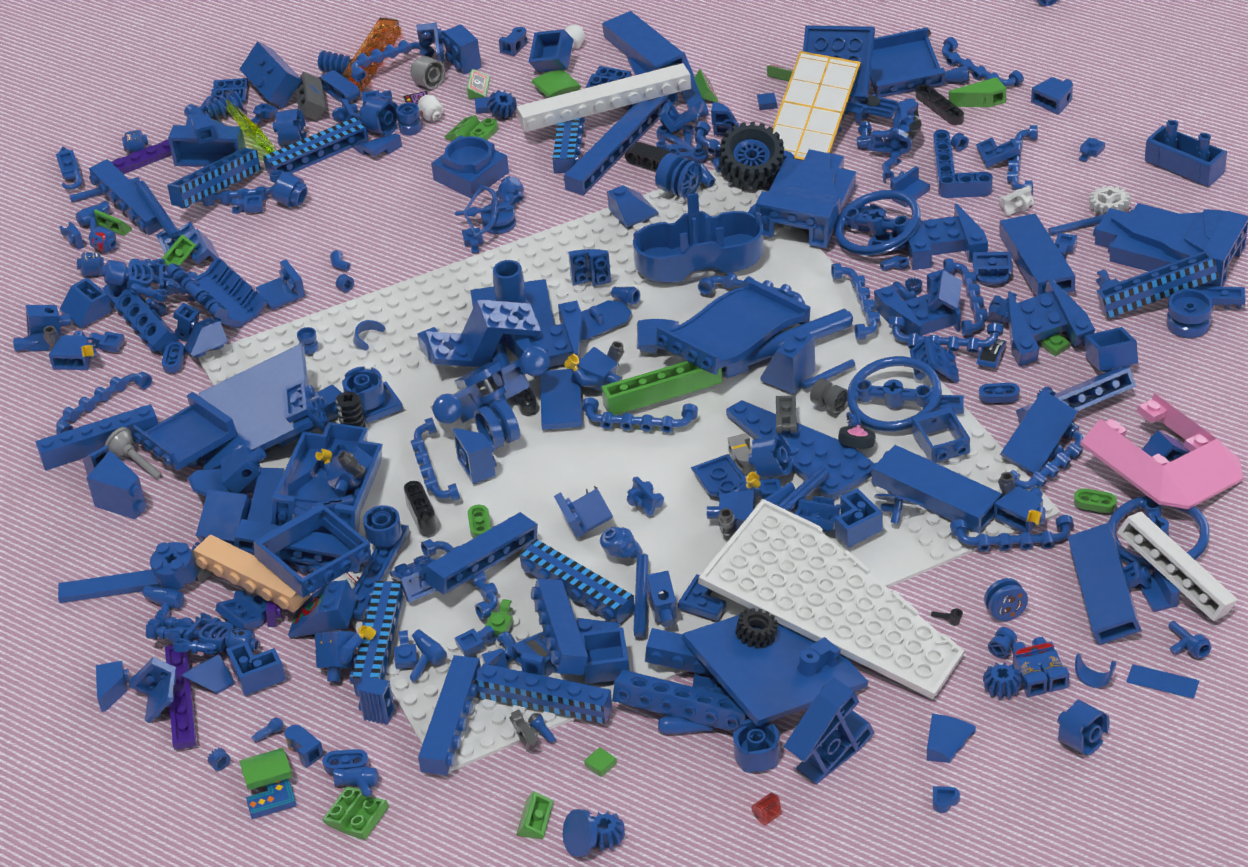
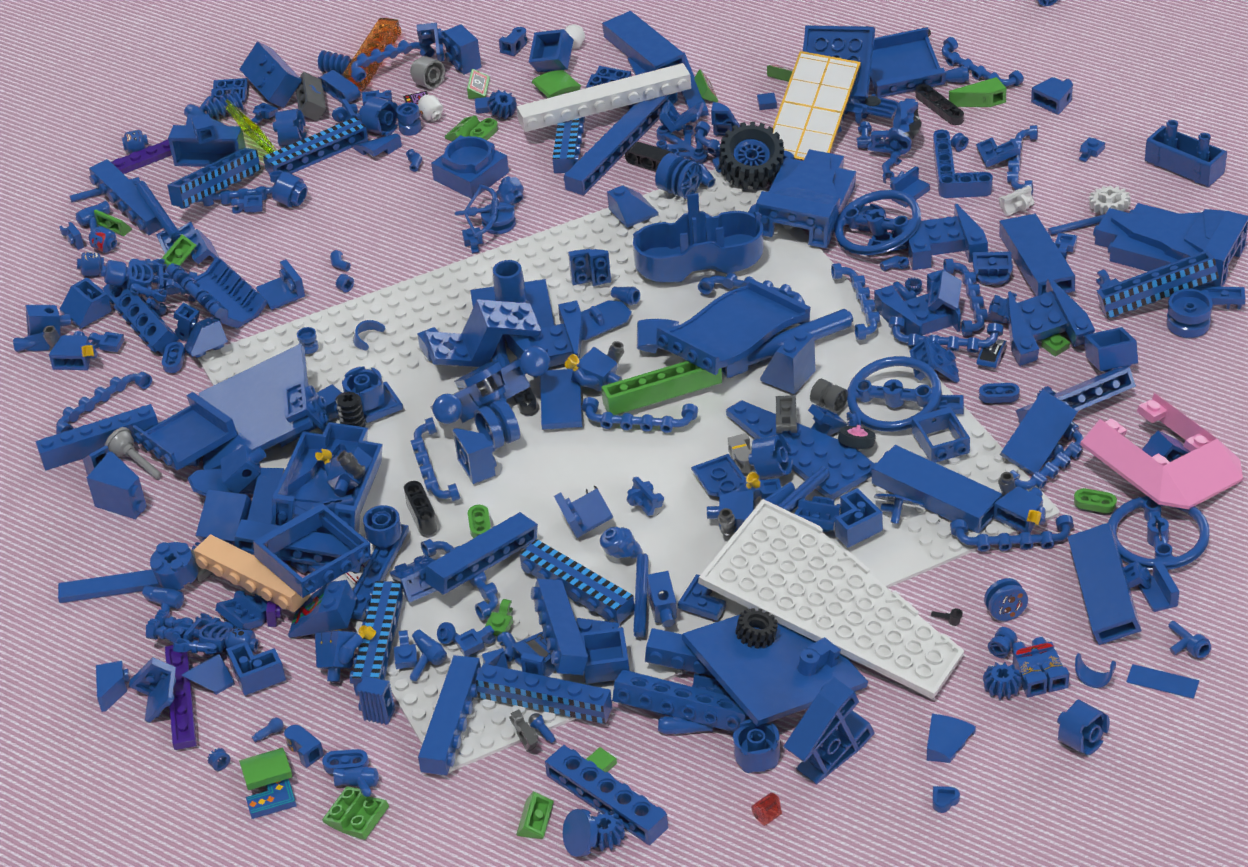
blue plate [56,147,83,190] -> none
blue bar [801,359,855,390] -> none
white brick [1117,512,1238,621] -> none
none -> blue arm [406,149,422,172]
none -> blue plate [437,622,459,644]
none -> blue brick [545,745,668,846]
none -> blue slope [808,404,848,436]

